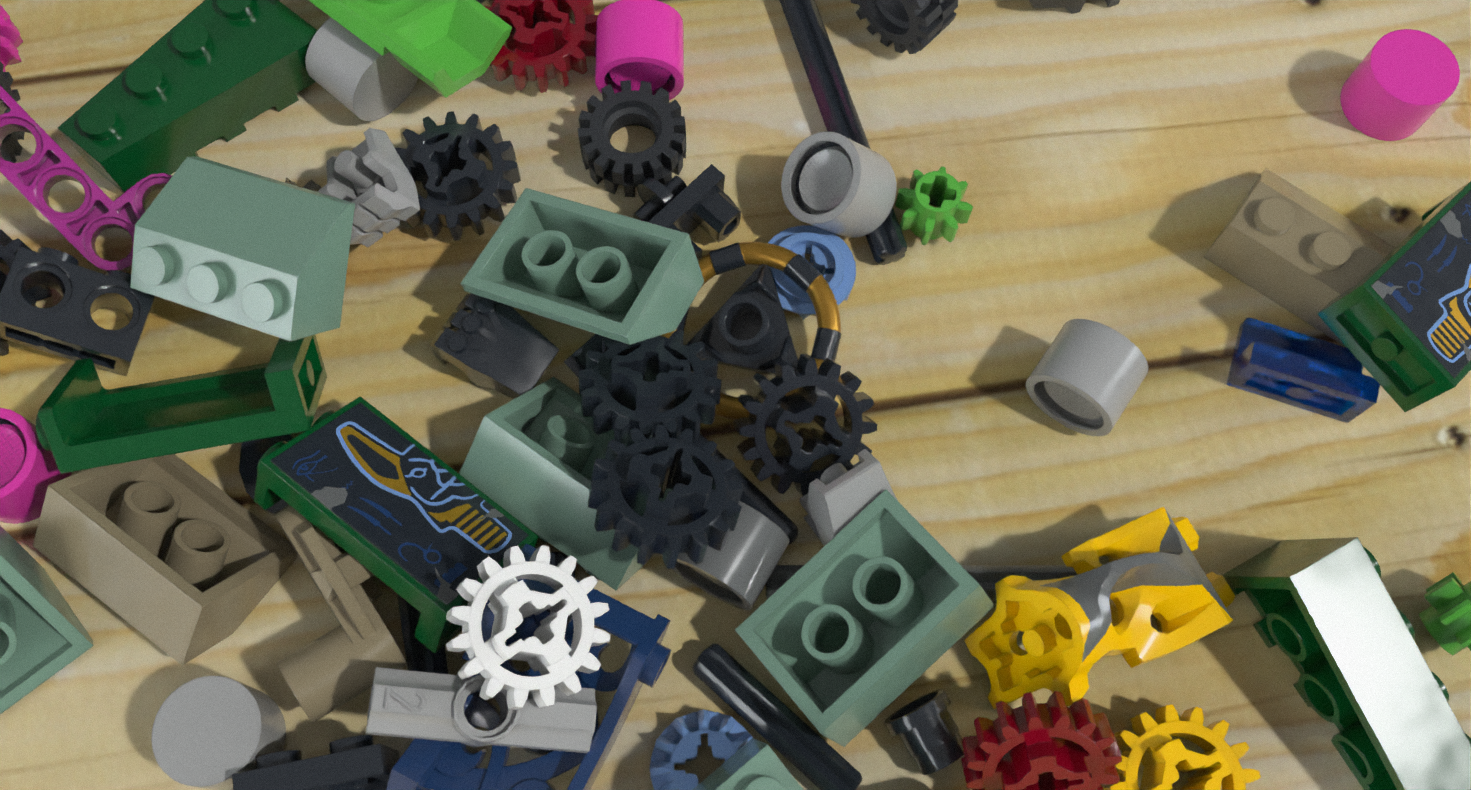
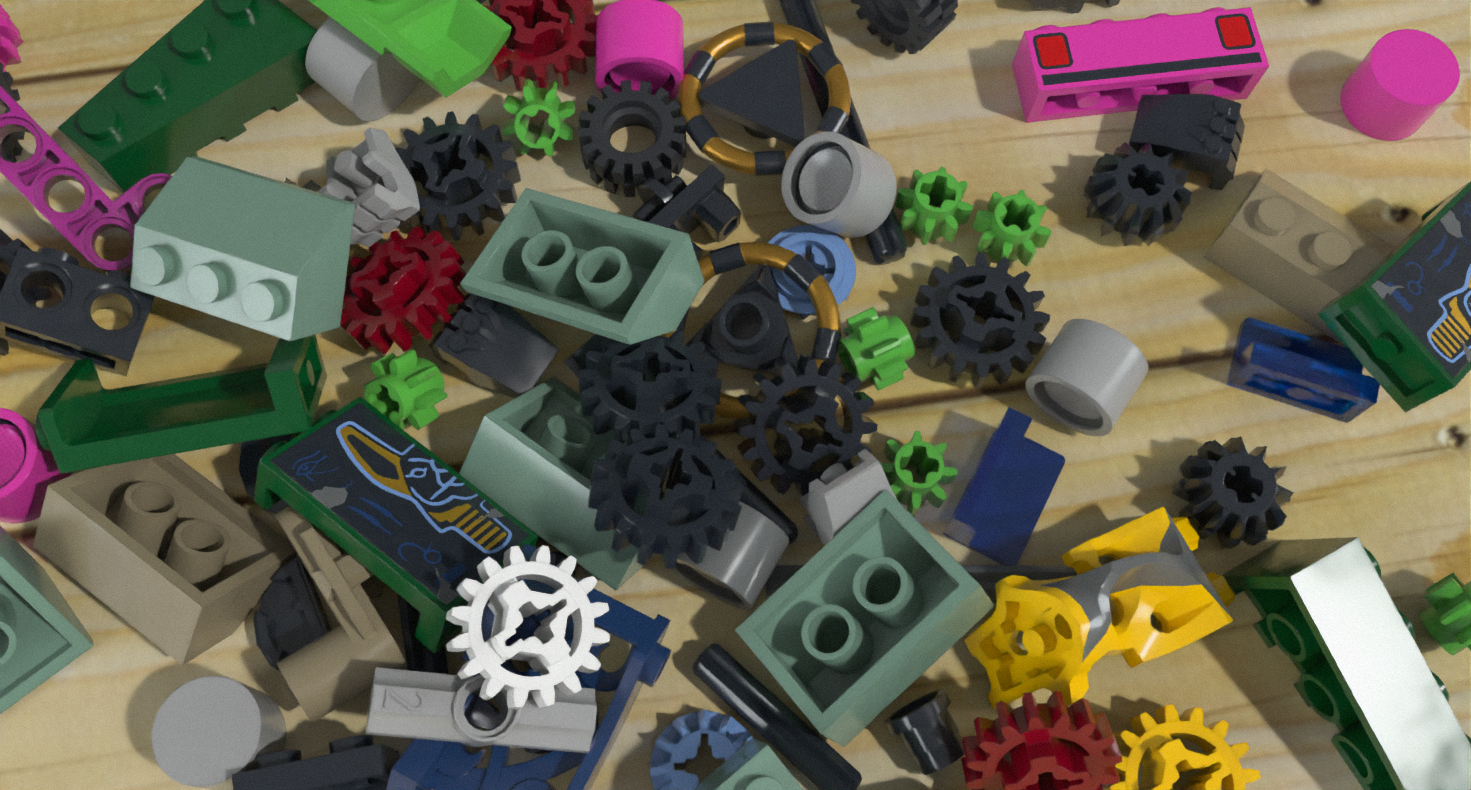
none -> black tile [253,556,331,672]
none -> dark red gear [340,227,467,354]
none -> bright green gear [363,349,447,430]
none -> bright green gear [502,79,576,157]
none -> piece [678,21,851,176]
none -> bright green gear [838,307,915,391]
none -> bright green gear [880,431,958,517]
none -> black gear [910,253,1050,388]
none -> clear blue panel [943,407,1065,565]
none -> bright green gear [972,190,1052,266]
none -> dark pink brick [1012,7,1269,123]
none -> black gear [1083,141,1192,247]
none -> black hand [1129,94,1245,190]
none -> black gear [1171,436,1294,549]

